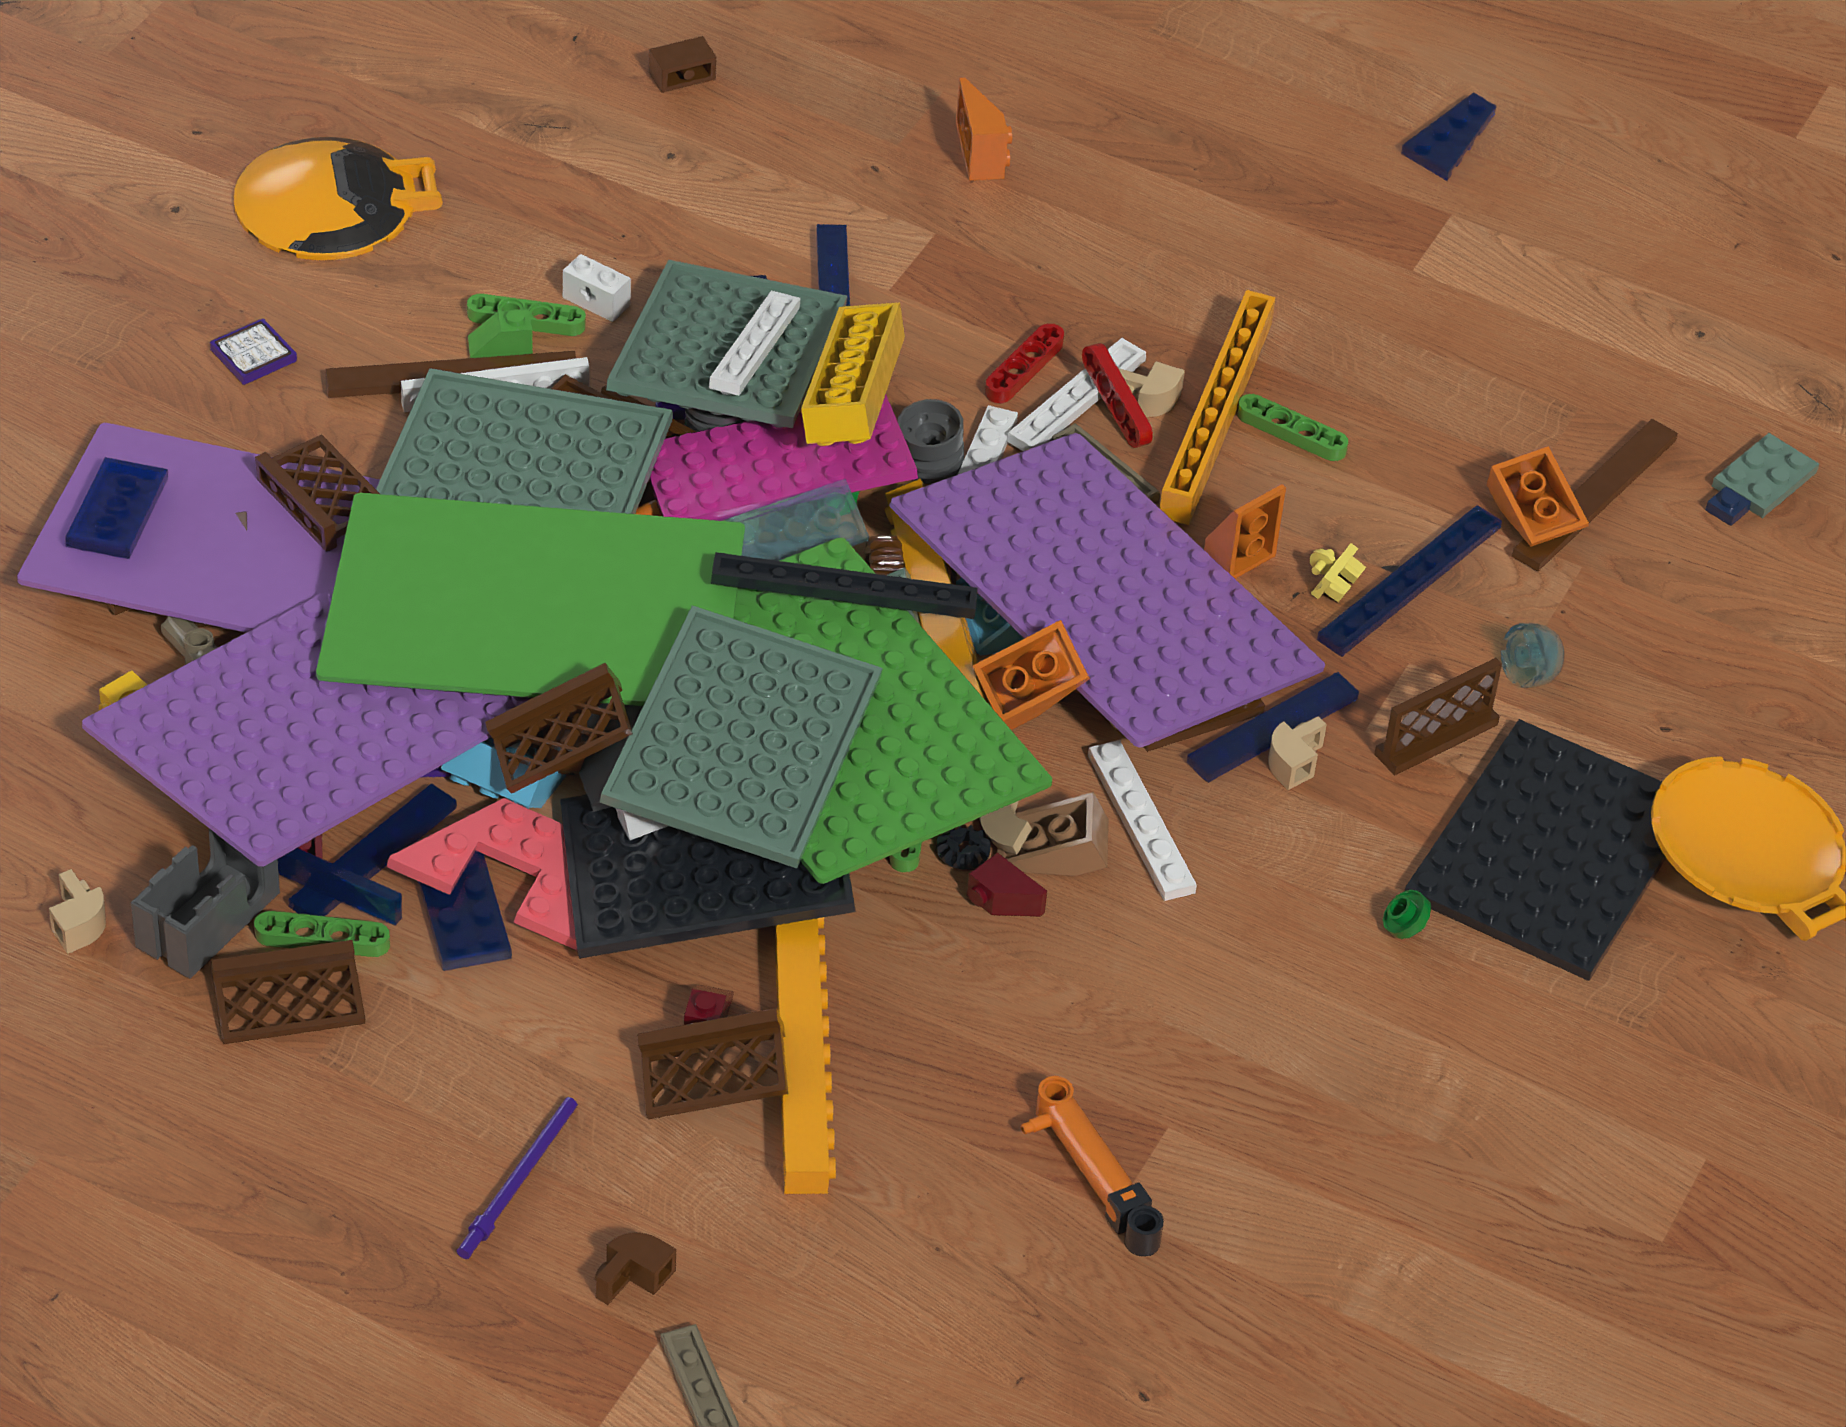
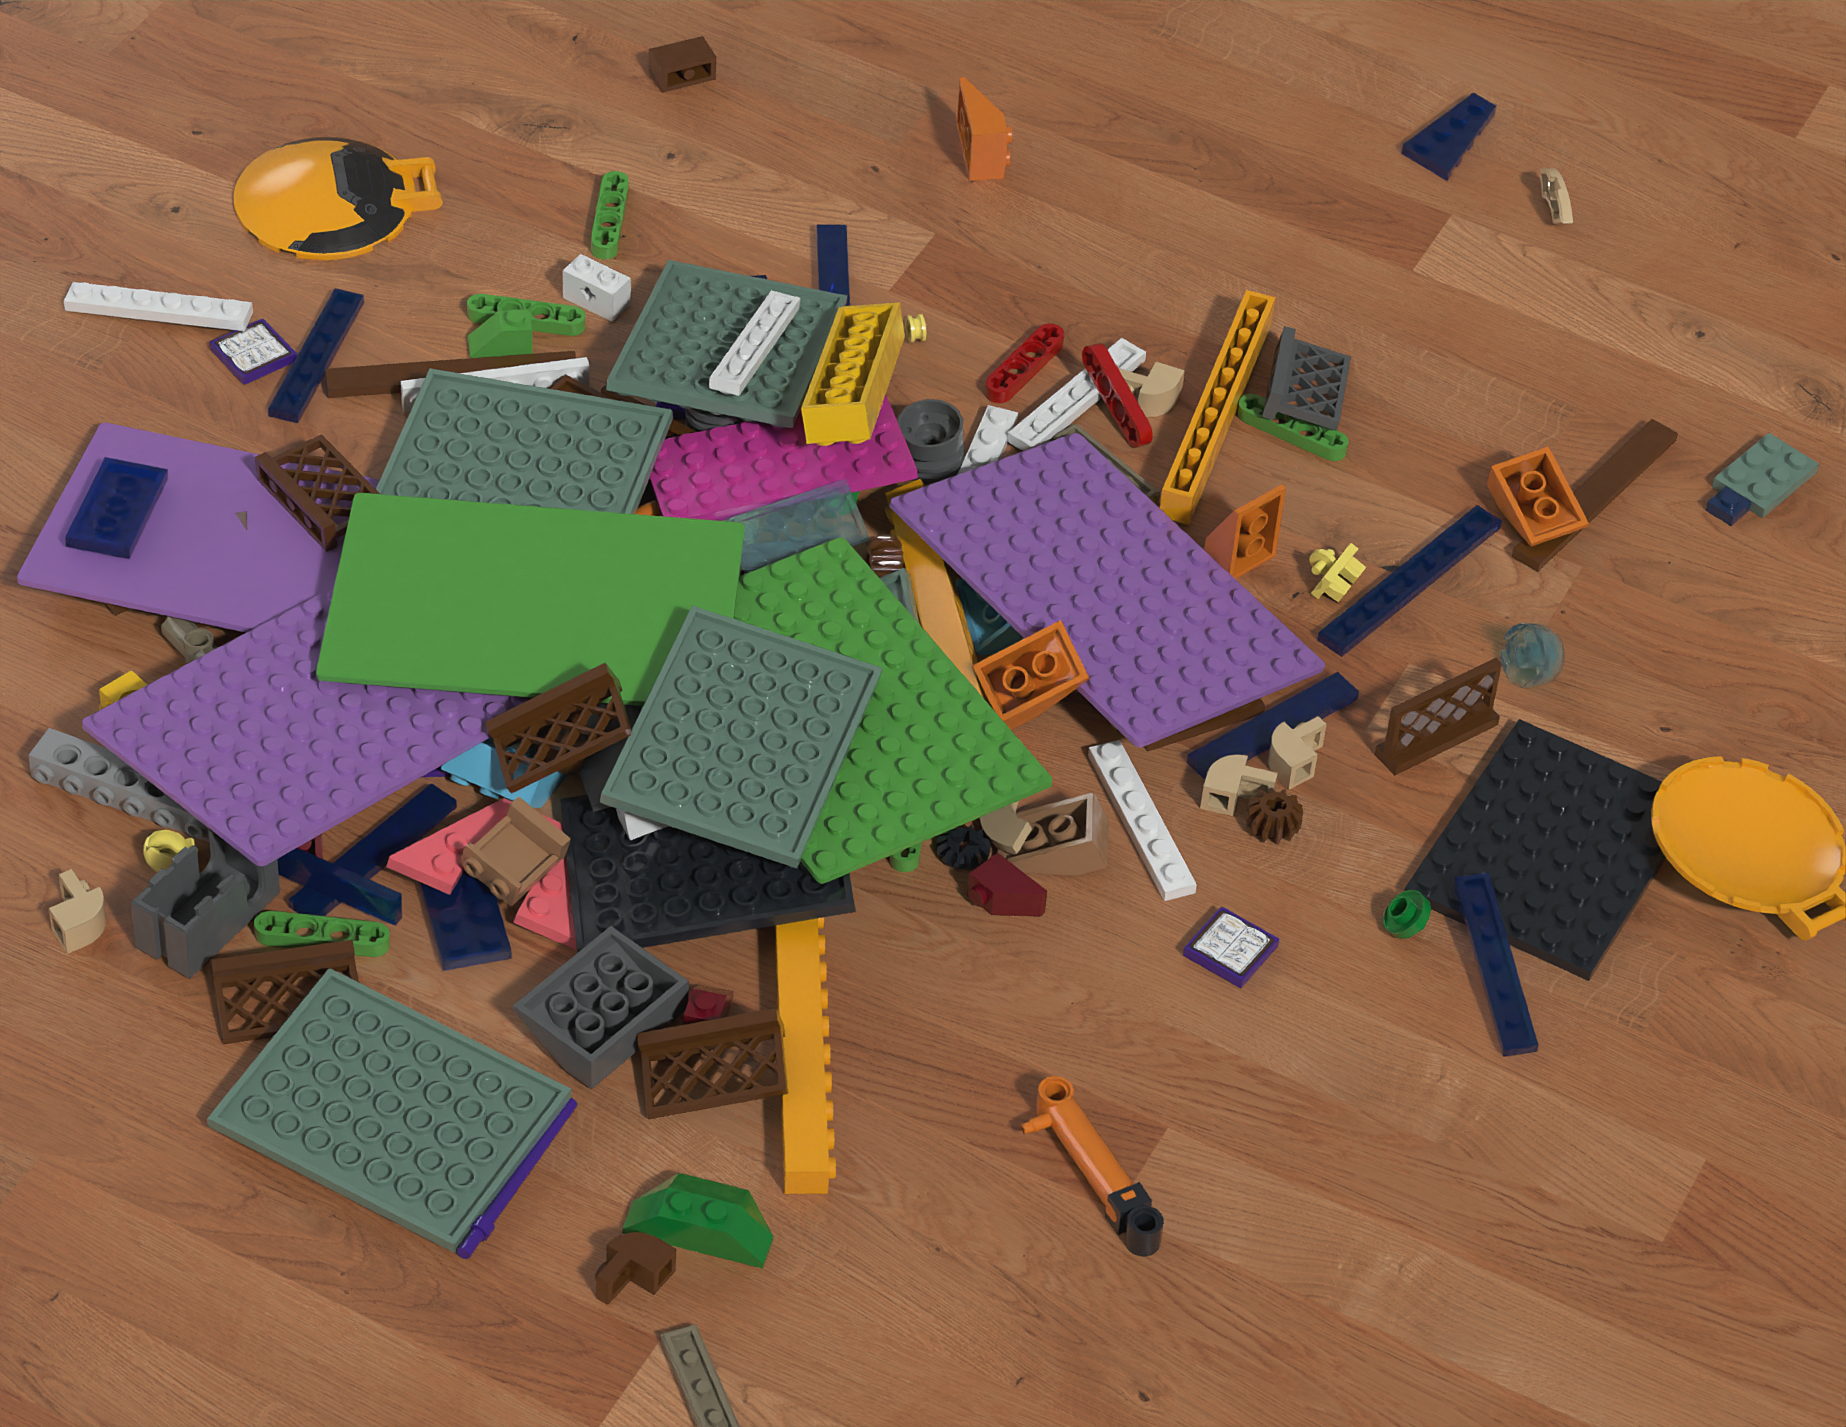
black plate [711,552,978,619] -> none
none -> light grey brick [29,728,210,842]
none -> white plate [64,282,253,331]
none -> light yellow hair [143,829,198,873]
none -> sand green plate [207,968,572,1253]
none -> clear blue tile [268,288,364,423]
none -> medium nougat panel [459,796,571,906]
none -> dark grey slope [513,926,689,1089]
none -> bright green beam [591,171,629,259]
none -> green wedge [622,1173,773,1269]
none -> light yellow bush [905,314,927,343]
none -> tile [1183,906,1279,988]
none -> tan brick [1200,755,1278,816]
none -> reddish brown gear [1246,787,1303,845]
none -> dark grey fence [1262,326,1351,430]
none -> clear blue tile [1455,872,1538,1057]
none -> tan tile [1540,168,1573,226]

